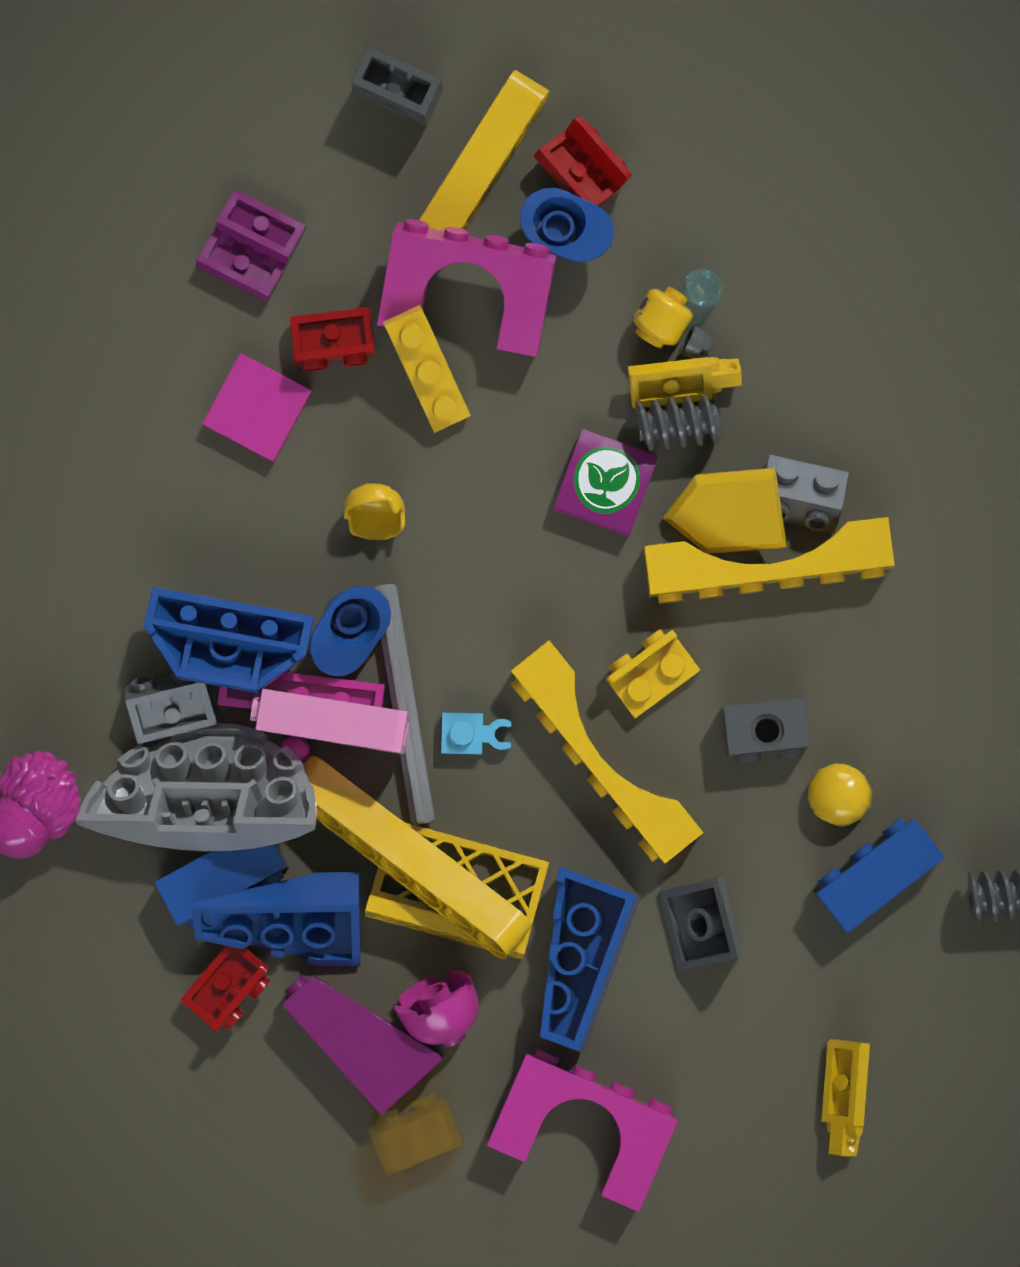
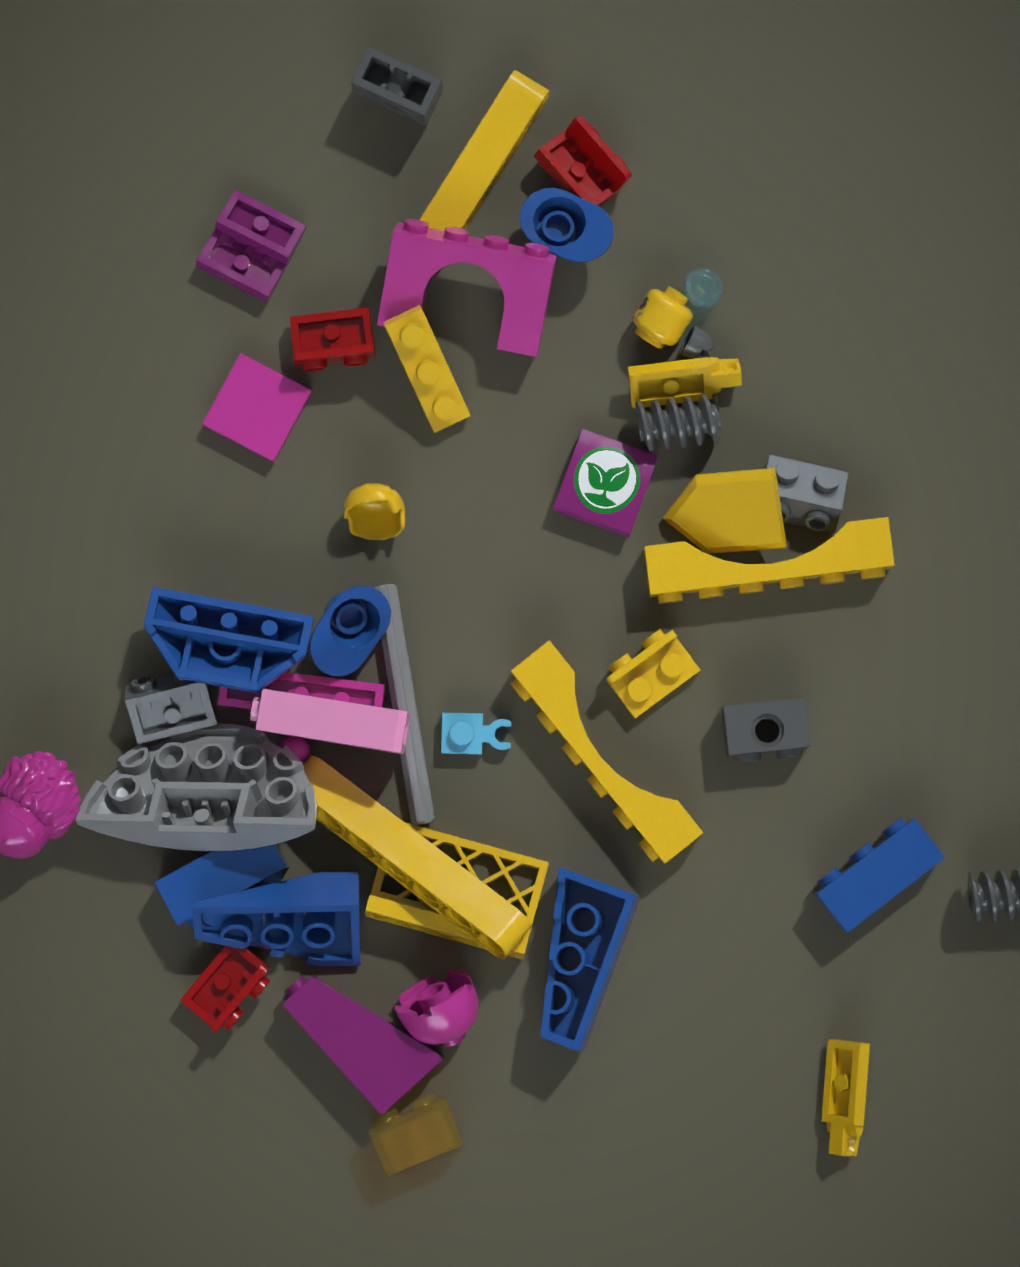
dark pink arch [487,1048,678,1212] -> none
dark grey slope [658,876,743,971] -> none
yellow hair [807,763,873,827] -> none

